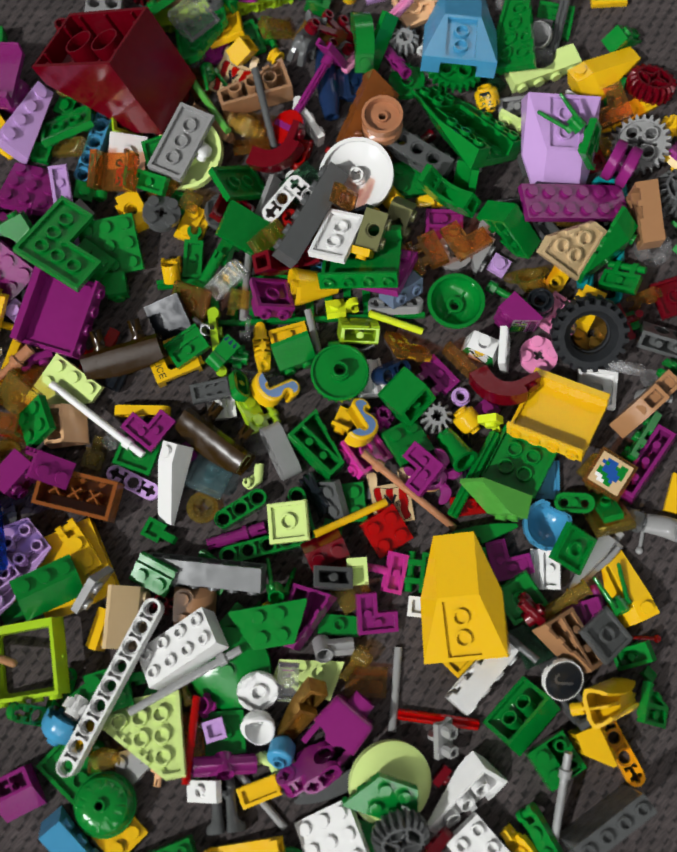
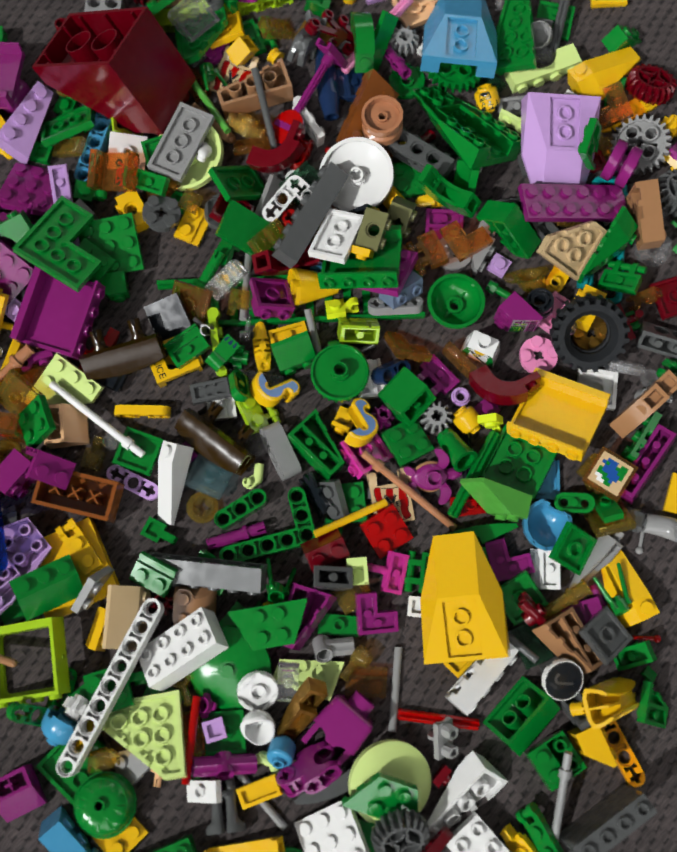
magenta plate [120,409,177,453] -> none
light grey bar [127,645,243,716] -> none
yellow piece [161,256,183,285] -> none
green plate [182,226,204,279] -> none
yellowish green plate [267,499,311,545] -> none
clear orange plate [329,182,358,211] -> none
neon yellow bar [368,310,424,335] -> none
magenta plate [402,441,447,498] -> none
white tile [498,326,511,375] -> none
green plant [537,93,587,134] -> none

